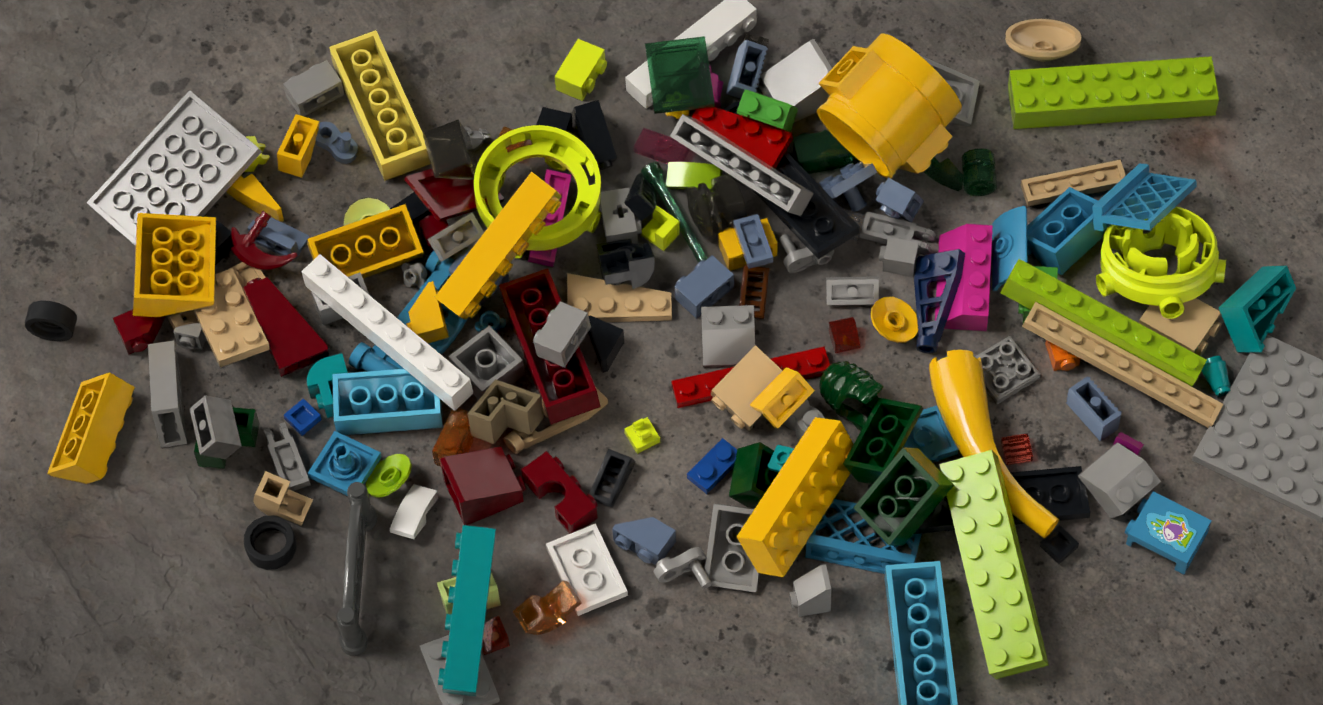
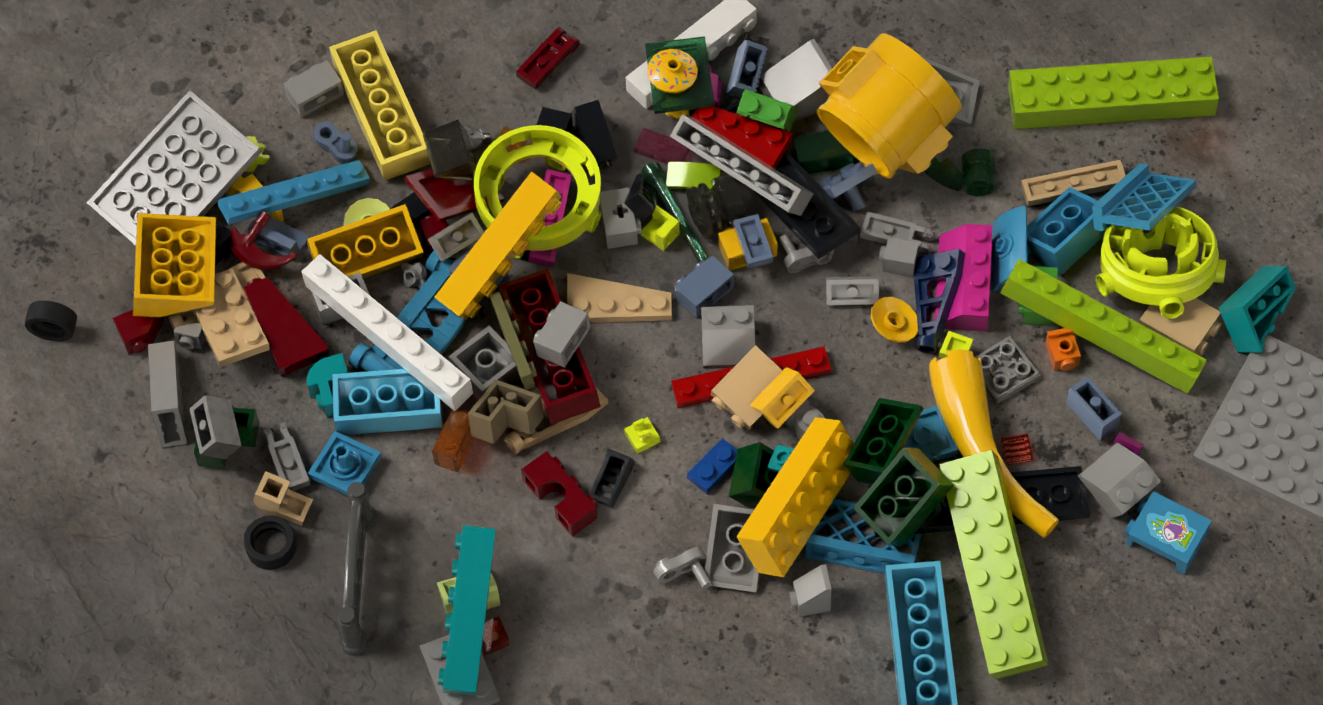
yellow slope [47,372,135,484] -> none
yellow slope [277,114,320,178] -> none
blue plate [284,398,322,436] -> none
lime dish [366,454,412,498] -> none
white slope [390,484,438,539] -> none
yellow slope [406,281,449,343] -> none
dark red slope [440,446,526,525] -> none
dark azure plate [475,311,506,333] -> none
clear orange brick [513,580,582,635] -> none
white plate [546,523,628,616] -> none
neon yellow brick [554,39,607,101] -> none
black slope [588,315,625,373] -> none
black brick [596,239,655,289] -> none
sand blue slope [612,517,676,565] -> none
reddish brown slope [739,265,769,319] -> none
dark green hair [819,361,884,431] -> none
clear red slope [829,317,861,353] -> none
sand blue brick [876,177,924,223] -> none
tan dish [1005,19,1081,62] -> none
tan plate [1022,302,1223,428] -> none
black plate [1040,525,1079,564] -> none
teal cone [1201,356,1231,397] -> none
none -> dark azure plate [218,160,370,225]
none -> olive plate [489,292,537,390]
none -> dark red plate [516,27,580,89]
none -> yellow dish [647,49,698,94]
none -> neon yellow tile [939,331,973,358]

